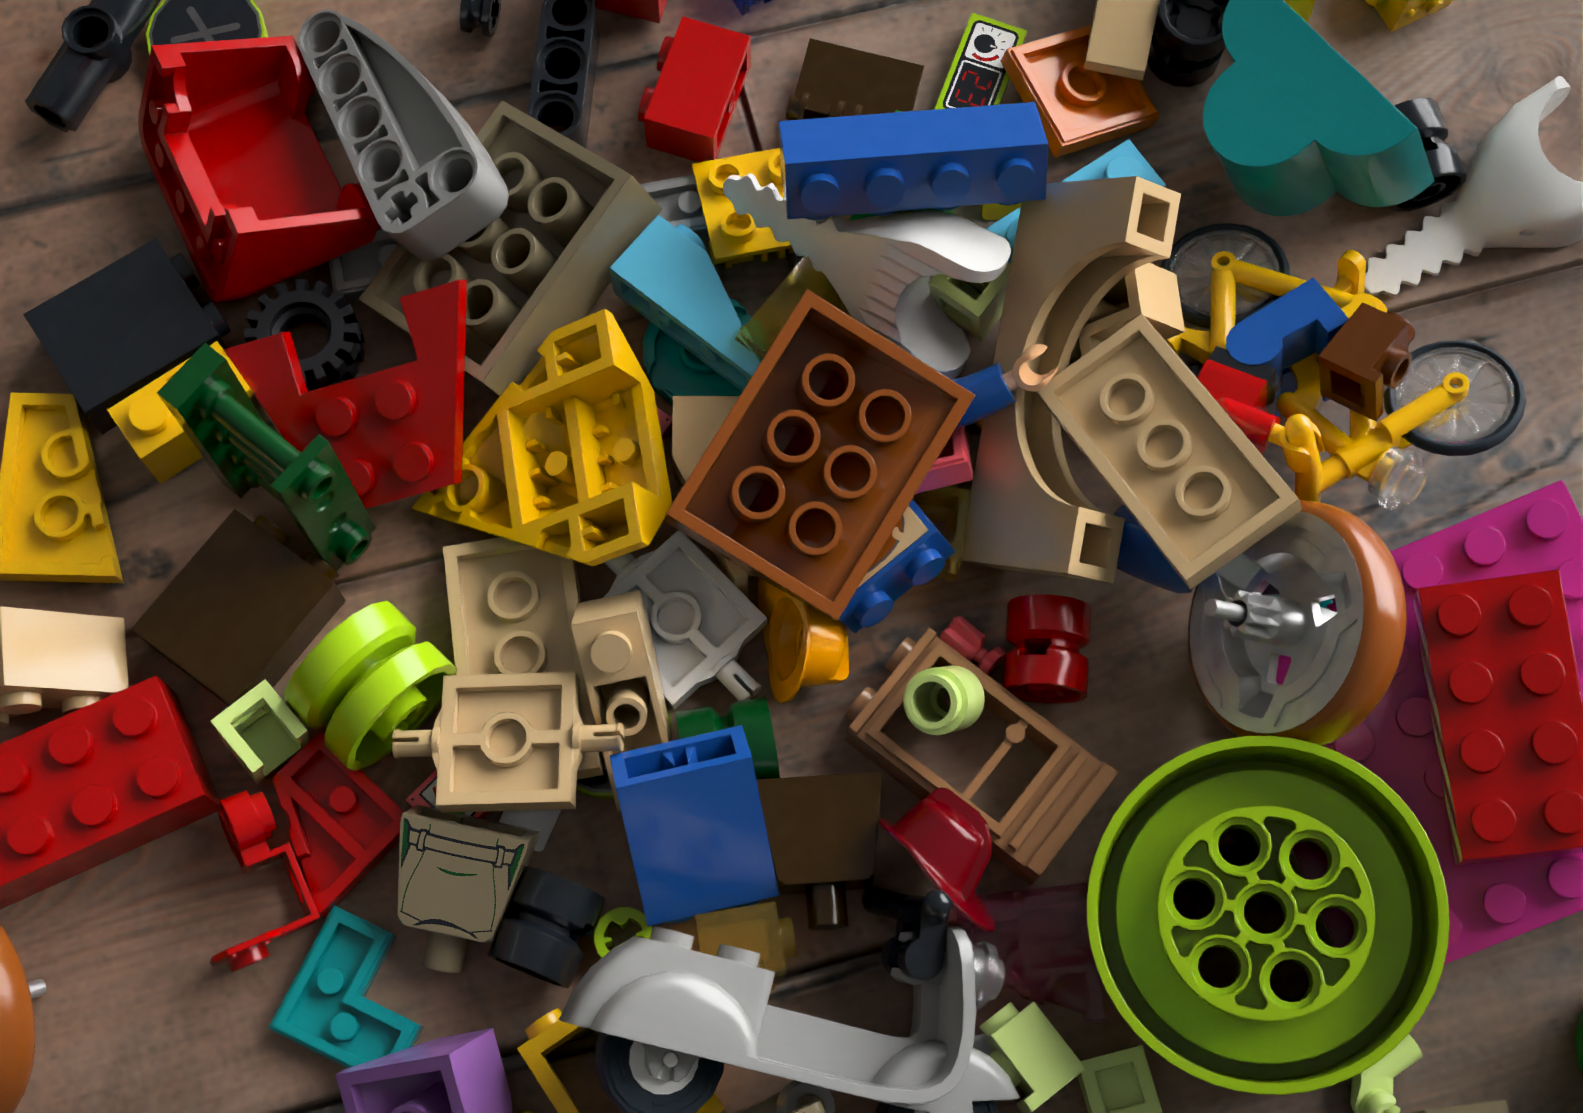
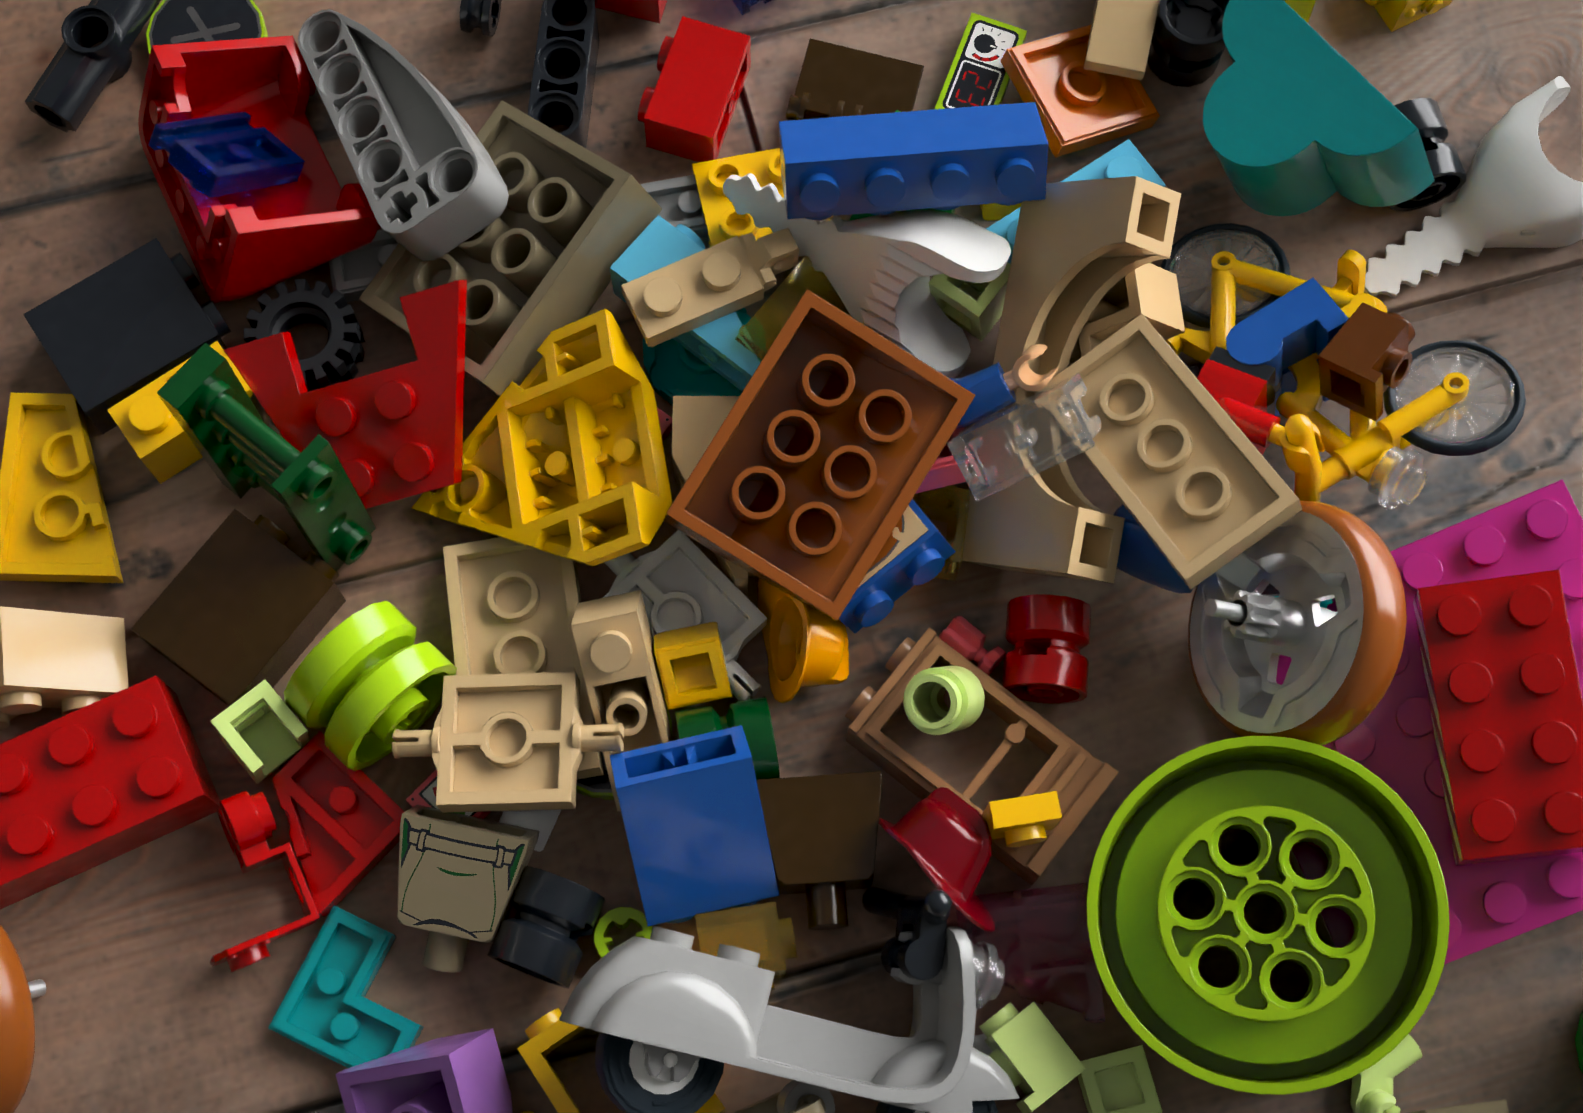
none -> clear blue plate [148,112,305,197]
none -> tan hinge [621,228,799,347]
none -> yellow slope [654,622,732,710]
none -> clear hinge [946,373,1101,502]
none -> yellow plate [982,791,1062,847]

